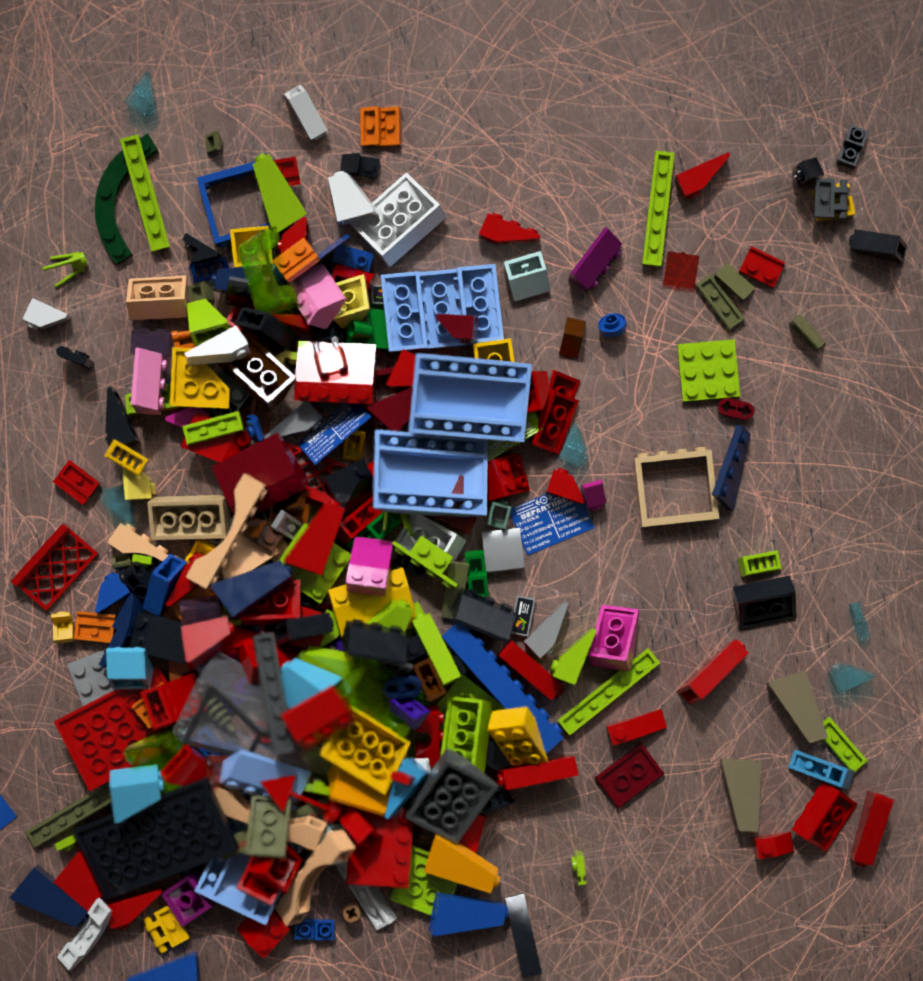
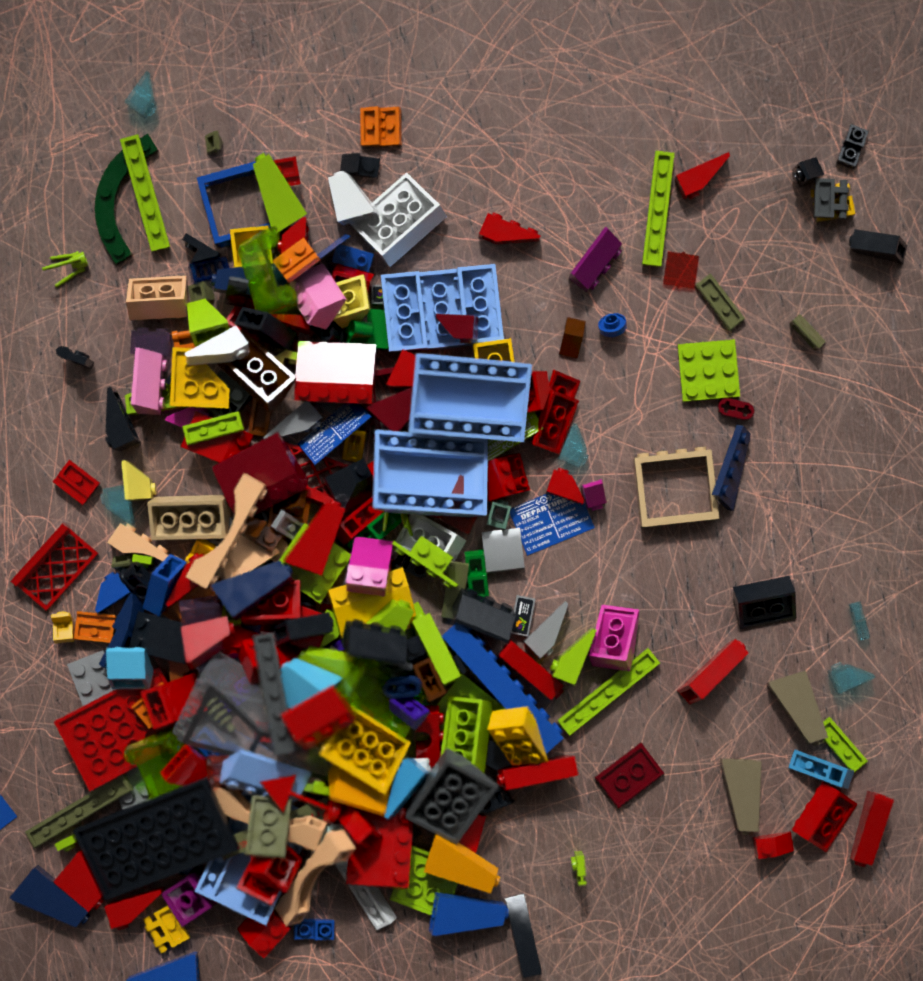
white slope [23,298,71,330] -> none
white slope [57,898,112,971] -> none
yellow slope [104,439,149,476] -> none
medium azure slope [110,764,164,823] -> none
blue slope [246,414,264,441] -> none
white slope [284,85,328,140] -> none
piece [312,336,349,377] -> none
medium nougat bush [343,902,361,923] -> none
red tile [390,771,415,785] -> none
light aqua slope [503,251,551,302] -> none
red slope [606,709,667,745] -> none
olive slope [714,263,755,302] -> none
lime slope [738,550,782,577] -> none
red plate [739,246,786,288] -> none

